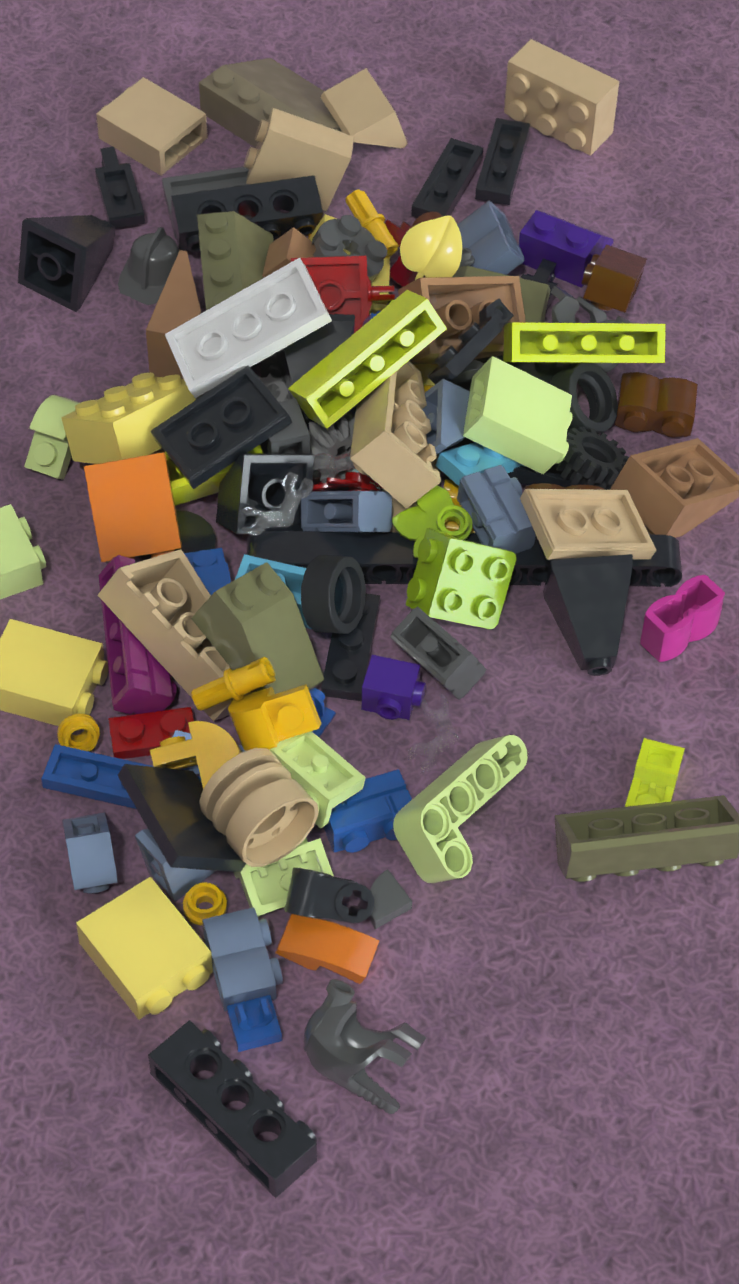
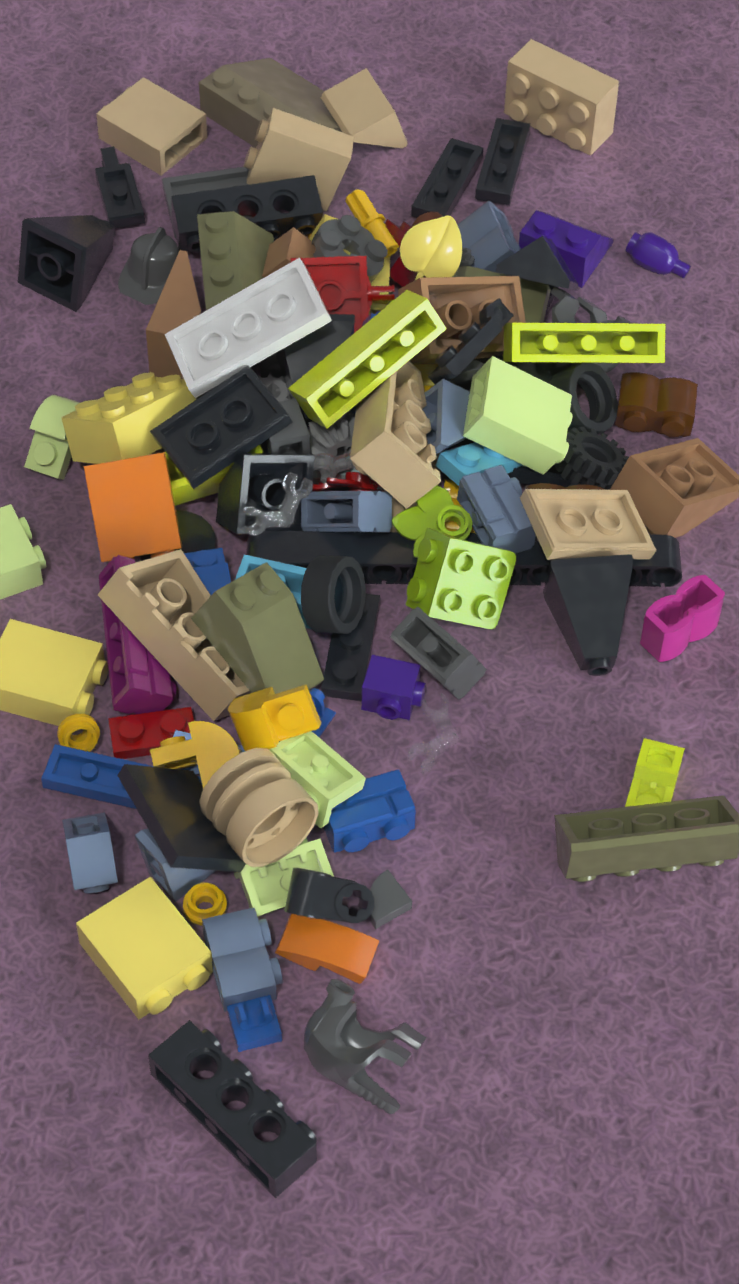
yellow axle [191,656,276,711] -> none
yellowish green beam [393,735,528,883] -> none
reddish brown brick [581,244,647,313] -> none
none -> black slope [495,236,578,291]
none -> dark purple plant [625,232,691,279]

